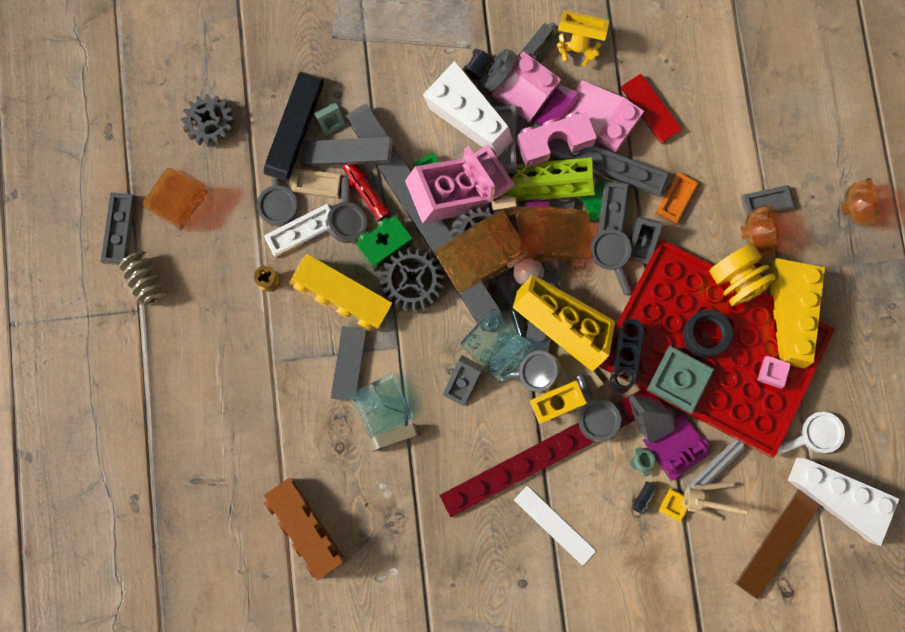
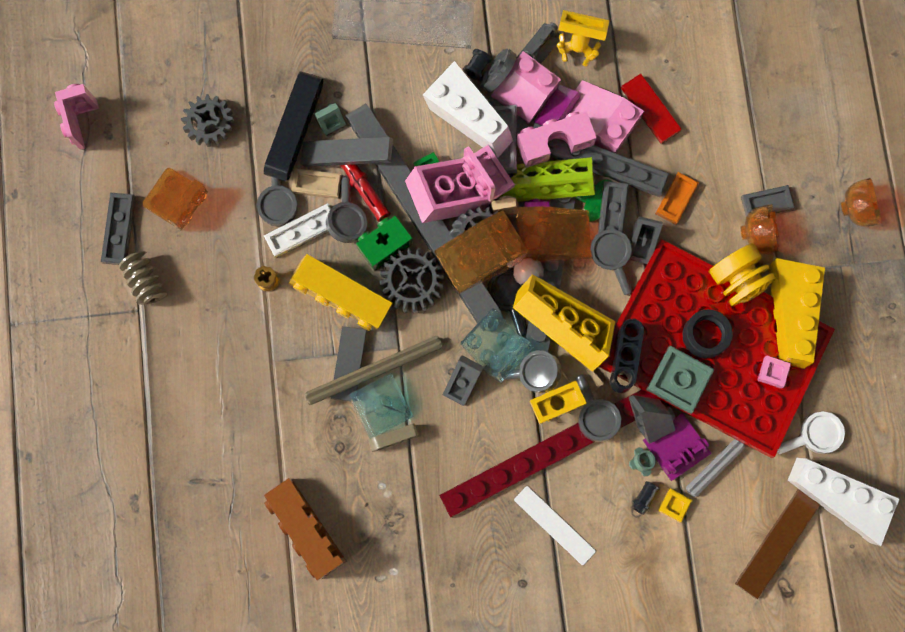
tan plant [683,482,749,521] -> none
none -> bright pink bracket [54,84,99,150]
none -> dark tan axle [305,336,442,405]

